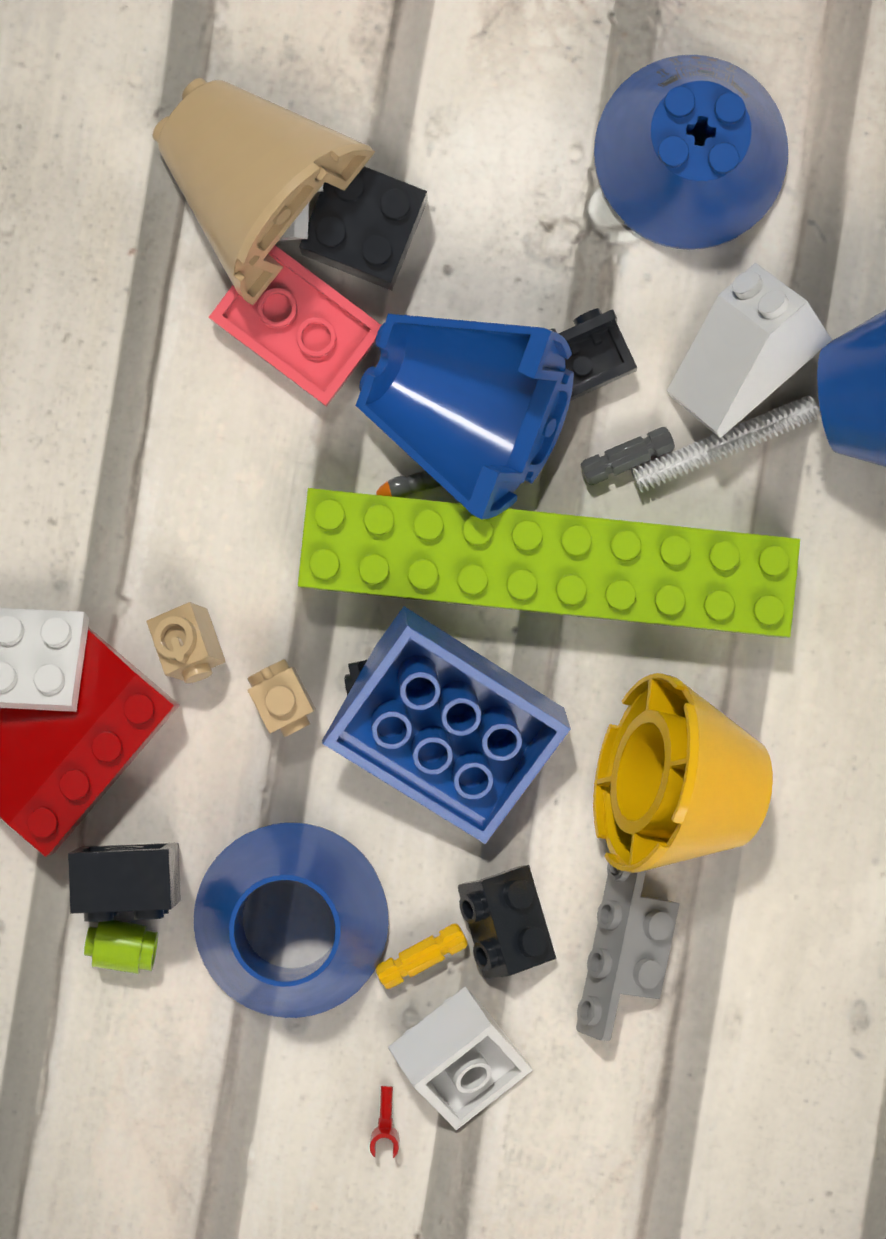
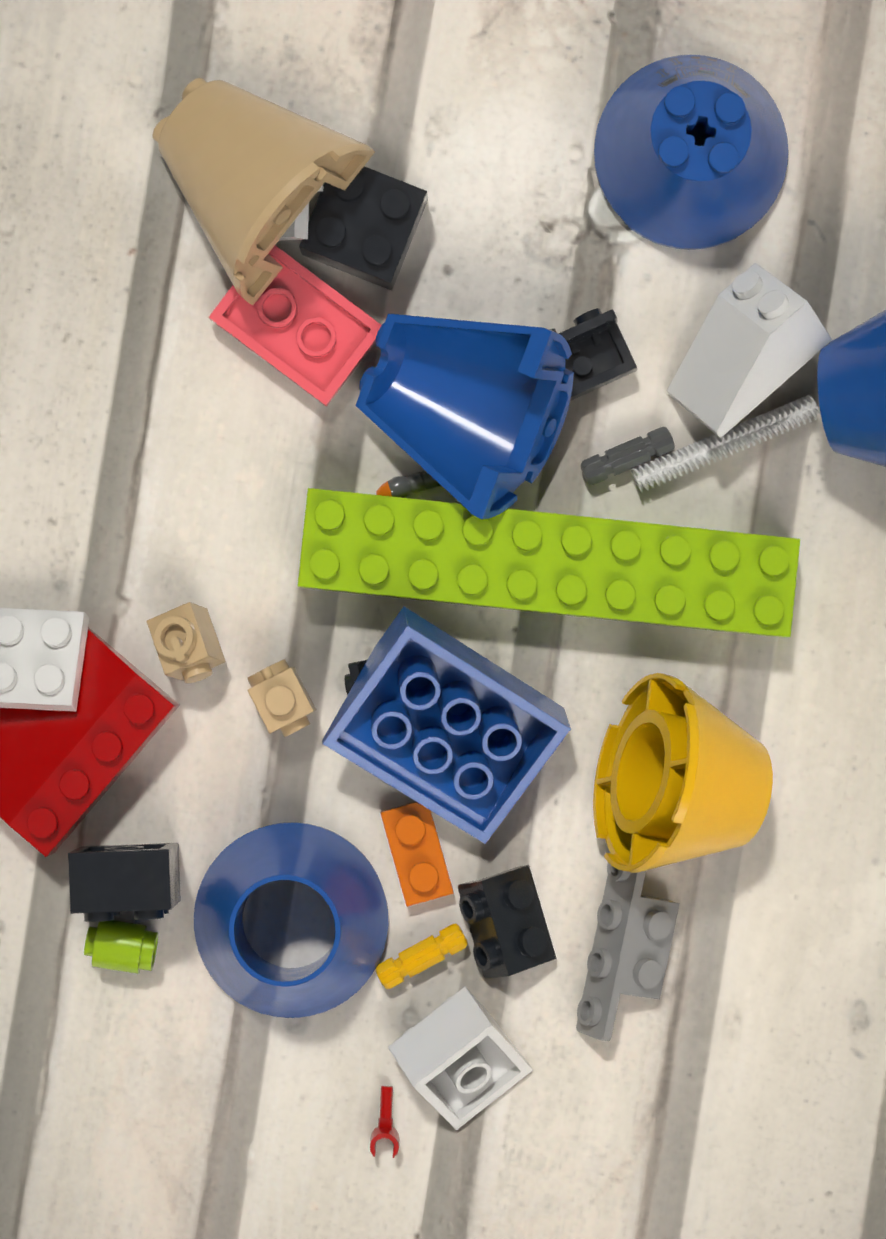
none -> orange plate [380,802,454,907]

